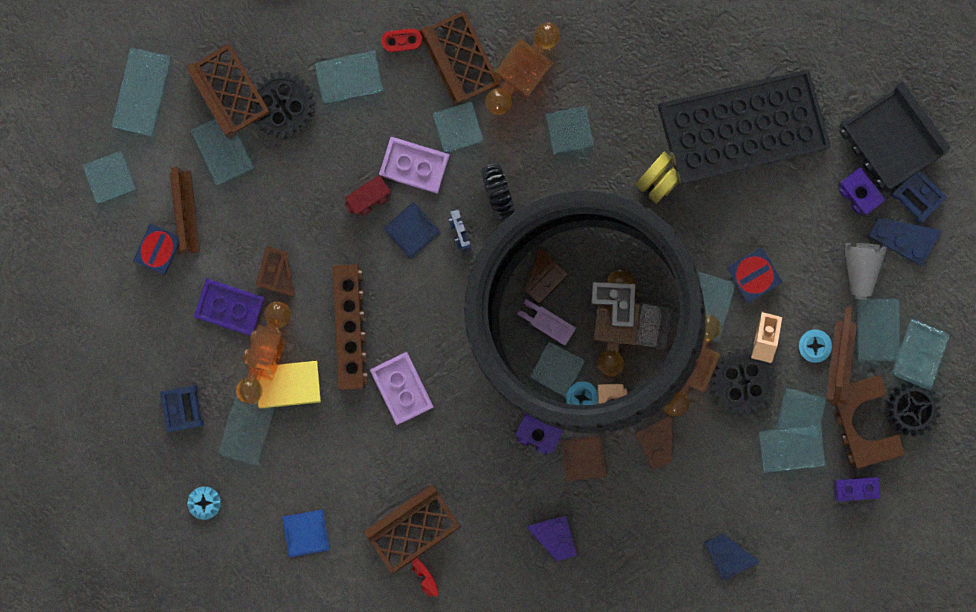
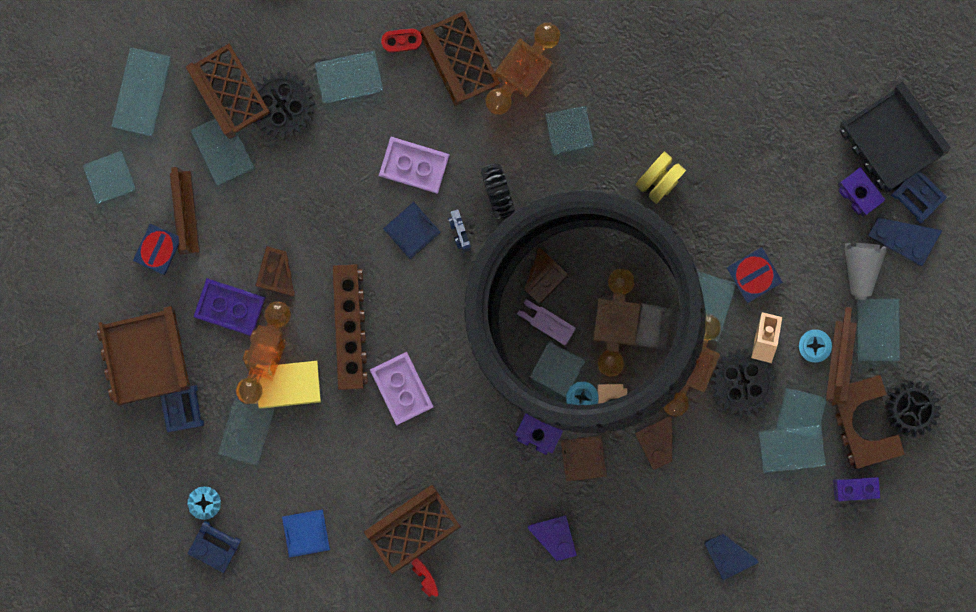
dark red brick [345,175,391,217] -> none
clear light blue tile [432,101,484,153] -> none
light grey brick [591,282,635,327] -> none
black plate [657,69,831,185] -> none
clear light blue tile [891,319,949,390] -> none
none -> reddish brown panel [97,306,191,406]
none -> dark blue plate [187,521,241,573]

